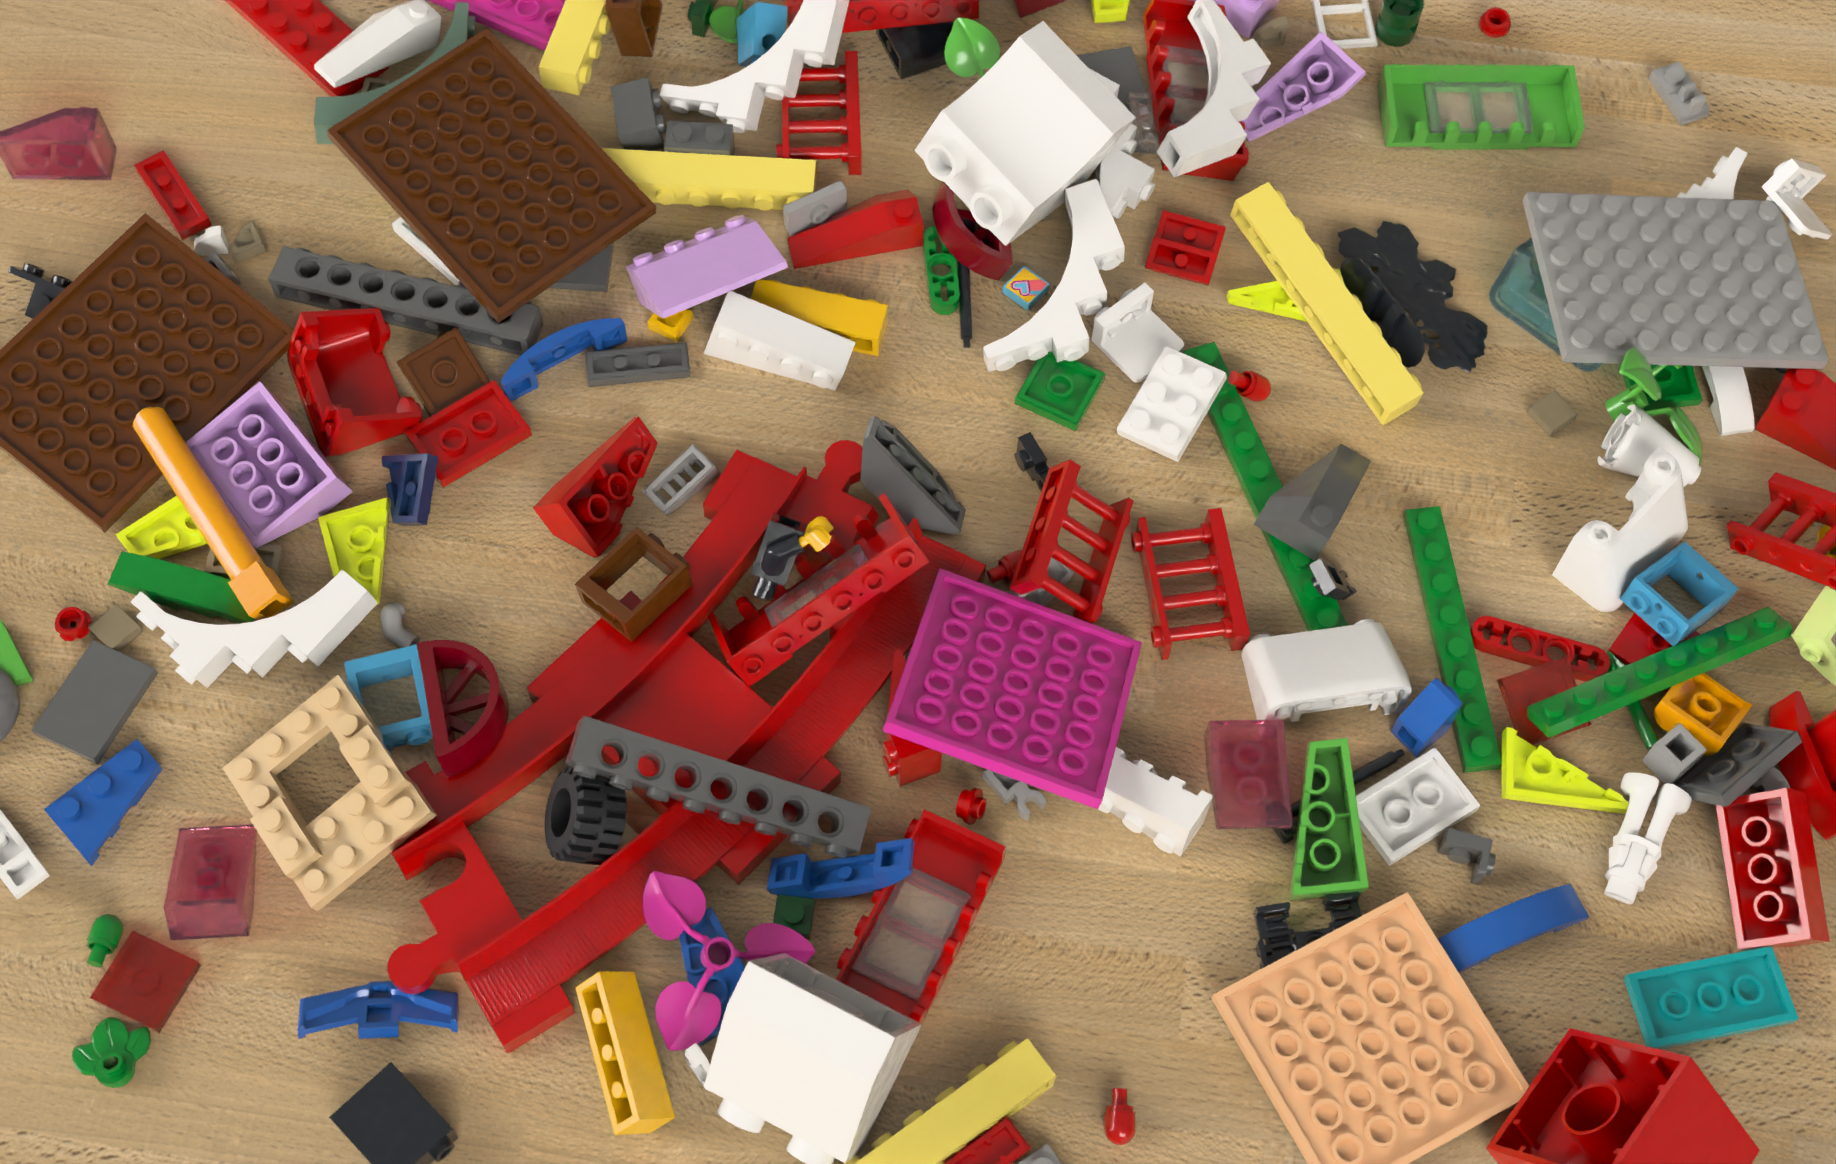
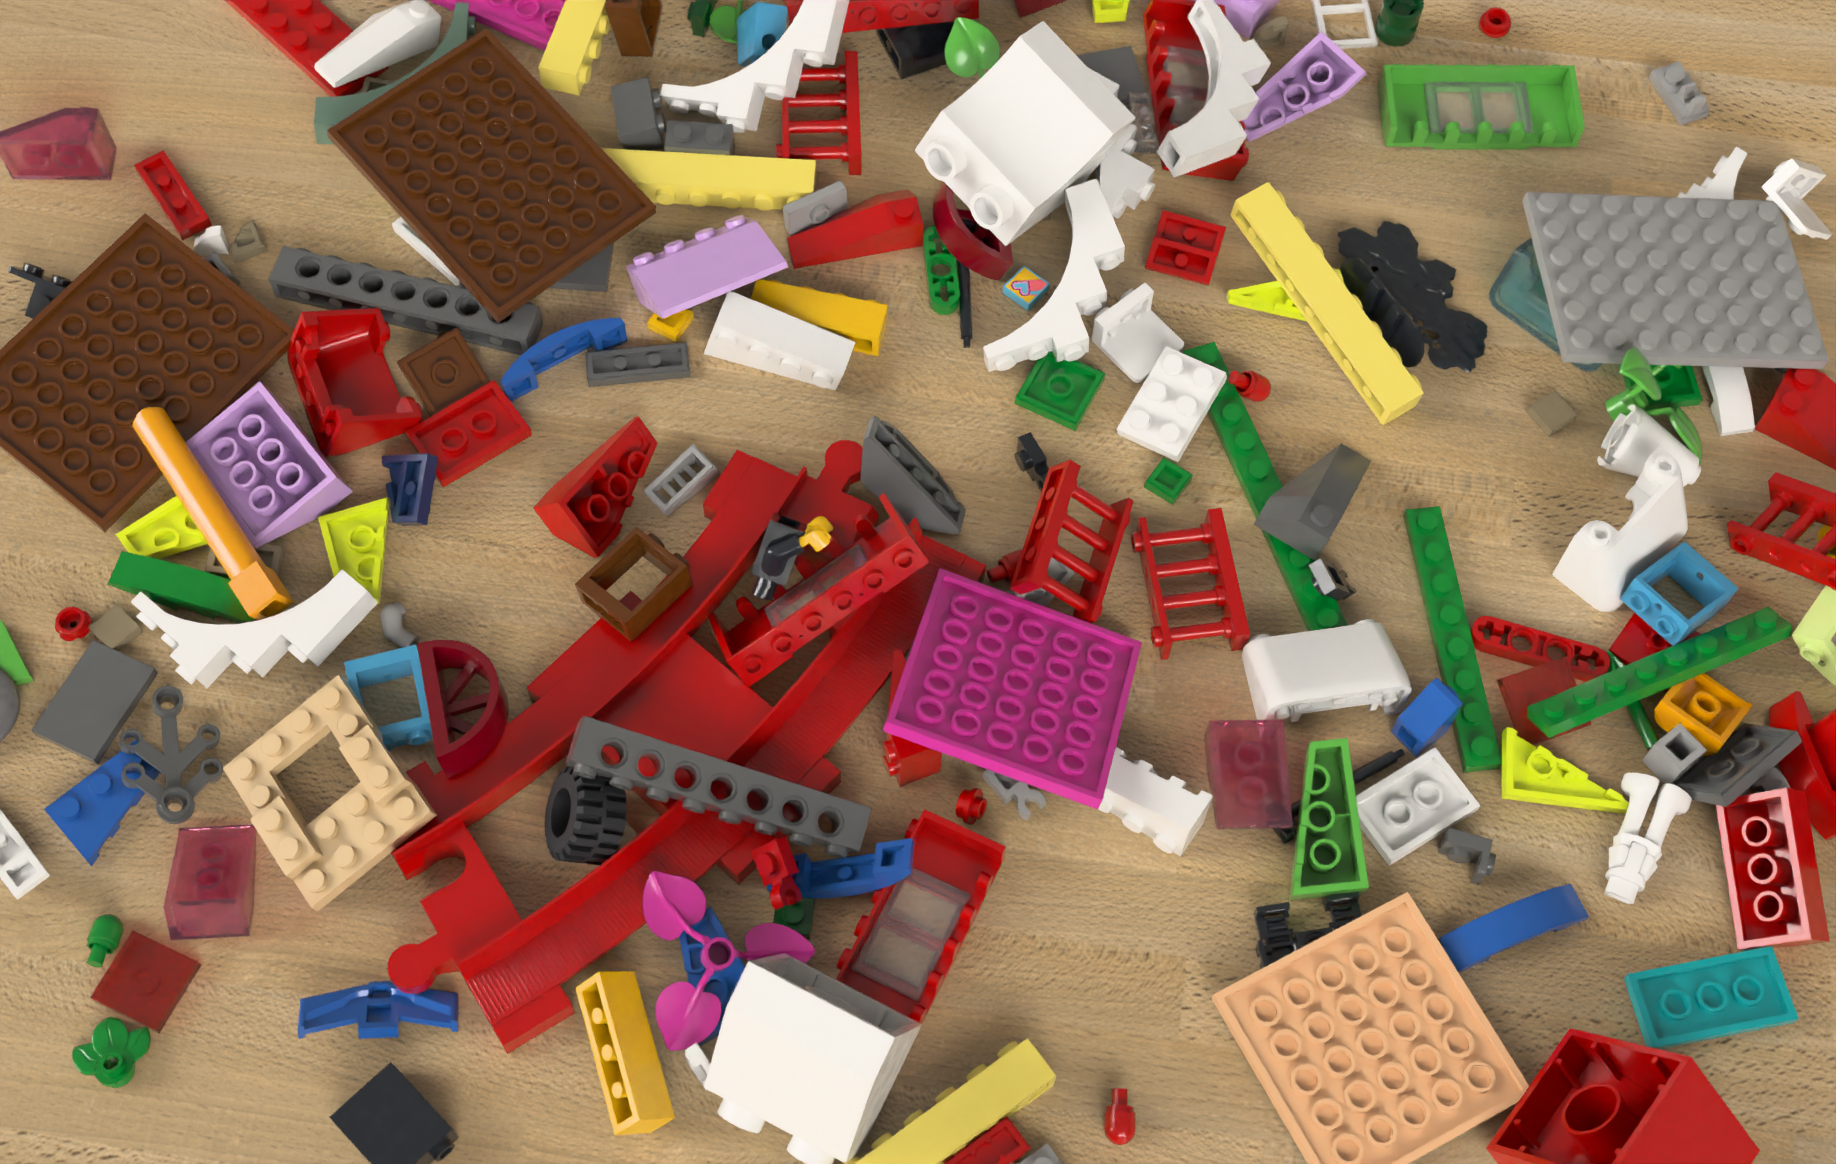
none -> dark grey plant [119,686,223,824]
none -> red plate [751,836,802,910]
none -> green tile [1144,457,1193,505]

